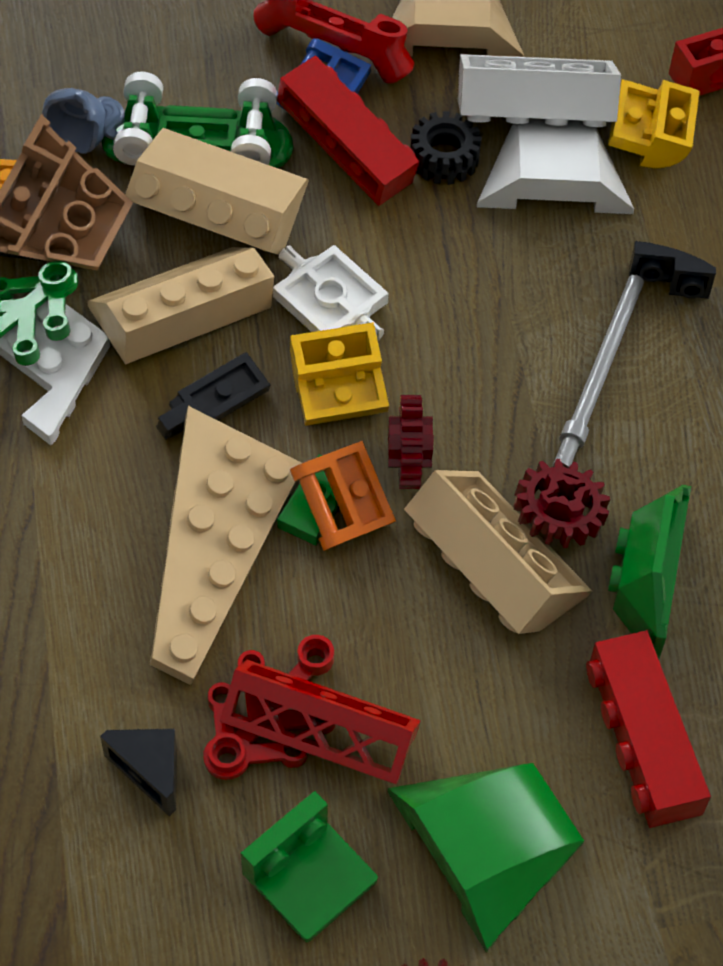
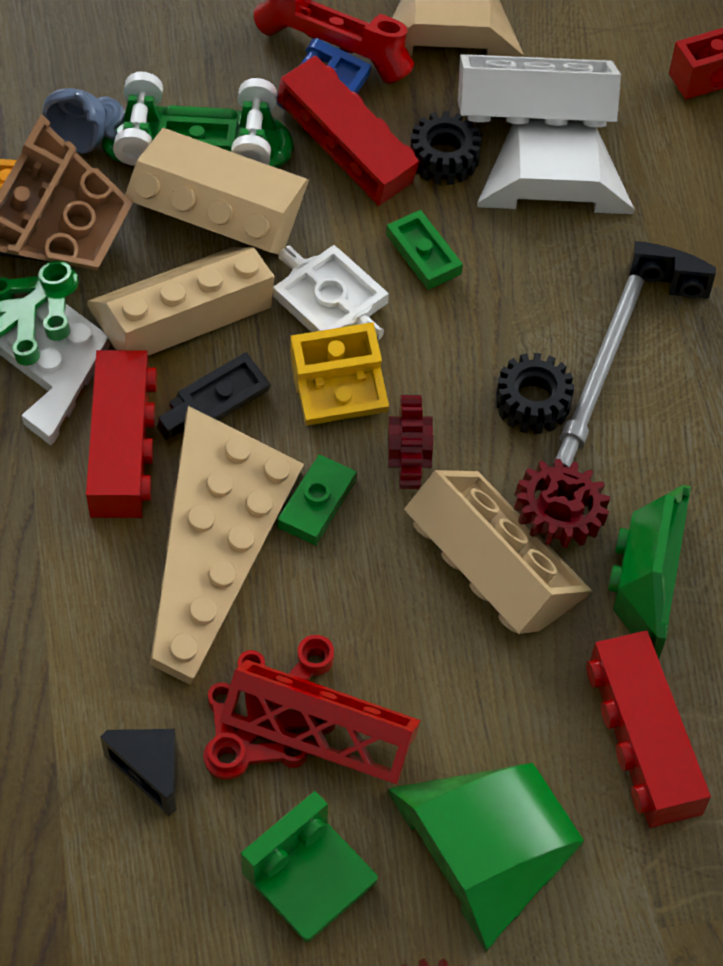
orange plate [290,441,396,551] -> none
yellow brick [608,79,700,168] -> none
none -> red brick [86,350,157,518]
none -> green plate [386,209,463,290]
none -> black tyre [495,353,574,434]

